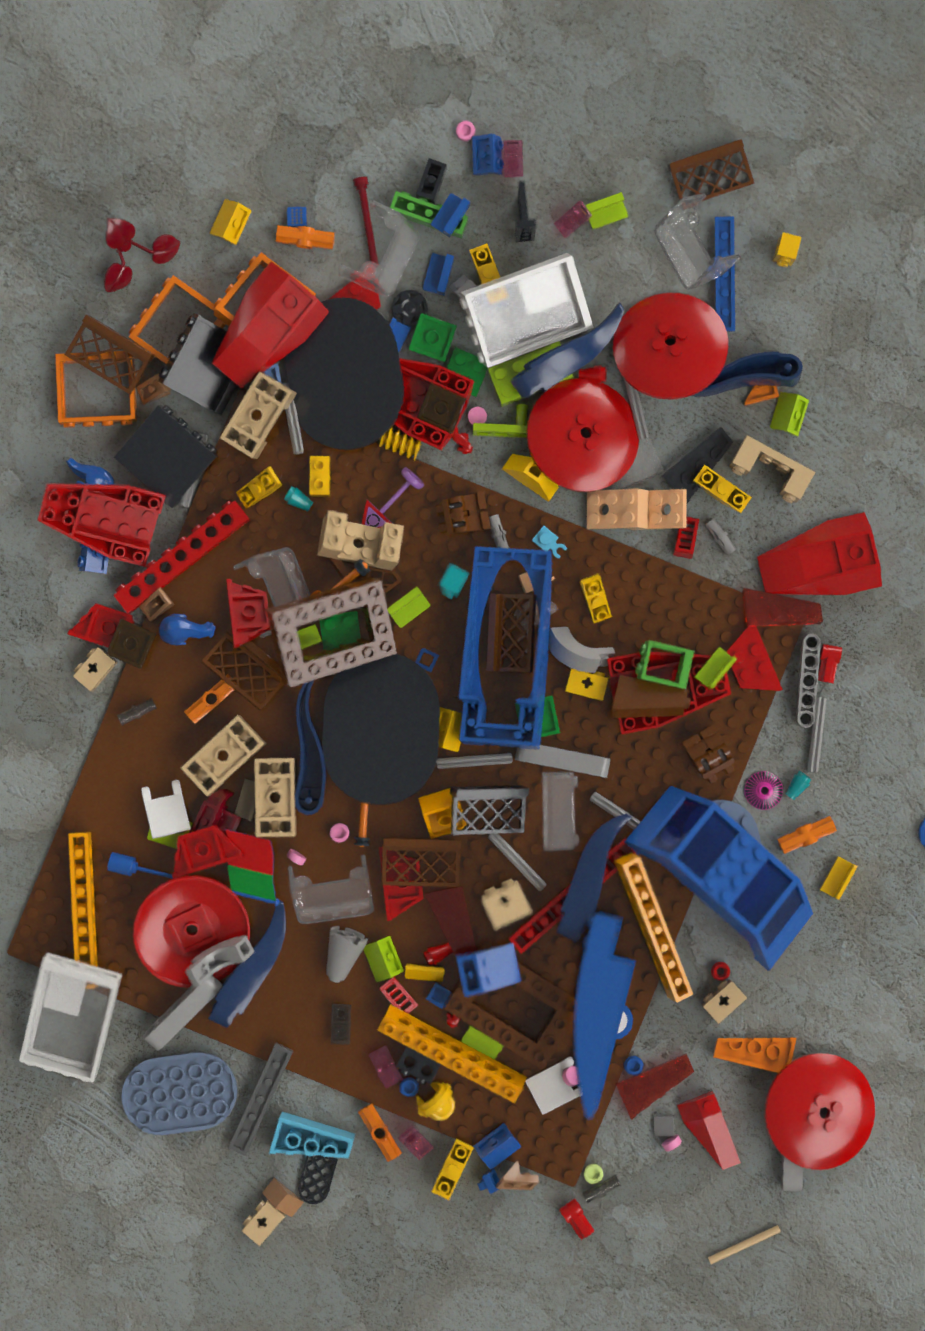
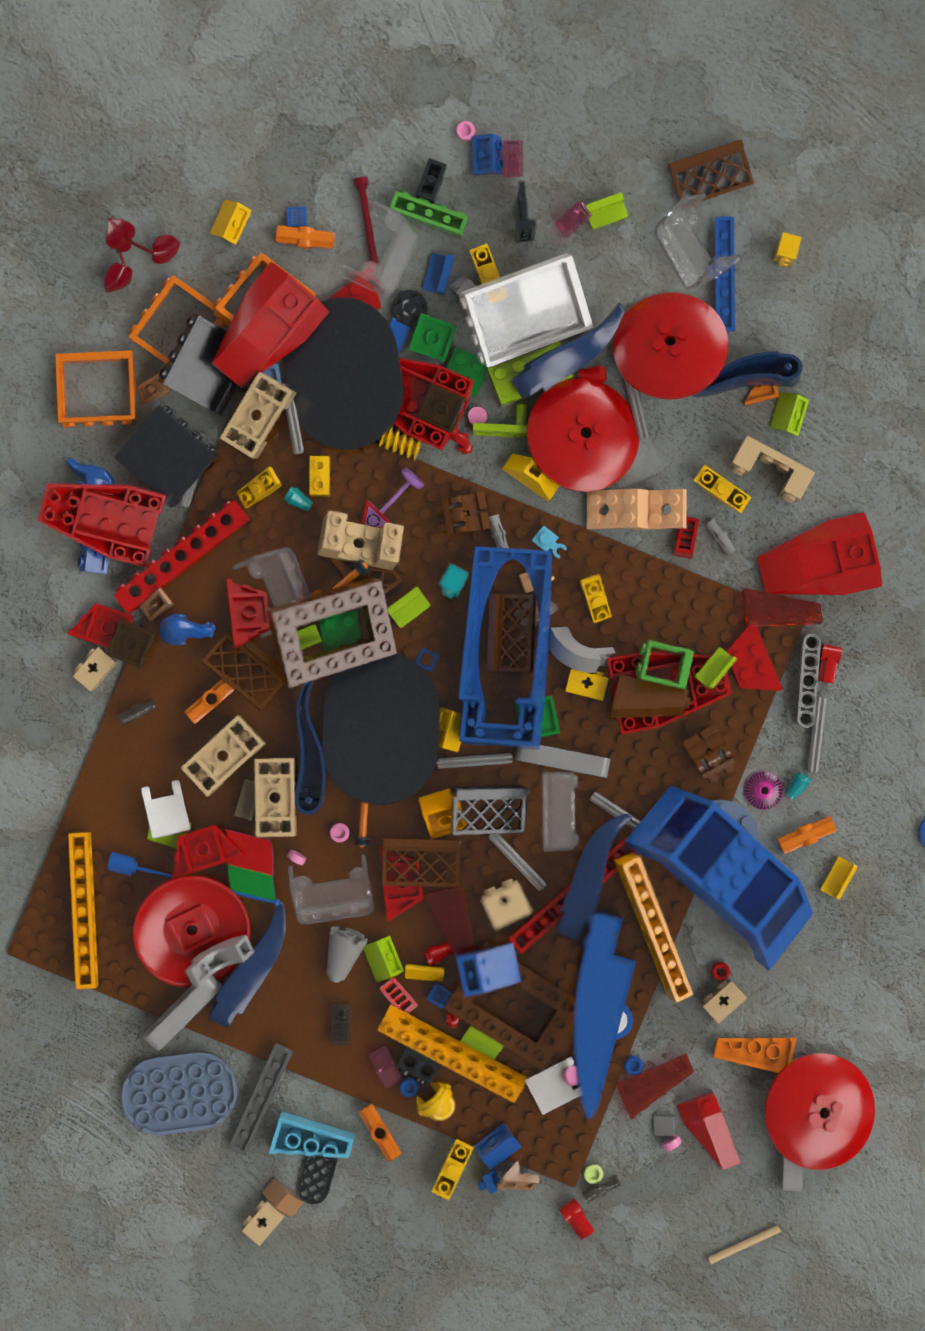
clear window [19,953,122,1082] -> none
reddish brown fence [64,315,155,394] -> none
dark red plate [189,789,241,836] -> none
clear pink slope [398,1124,434,1160] -> none
blue panel [431,193,470,237] -> none
black wing [661,427,733,505] -> none

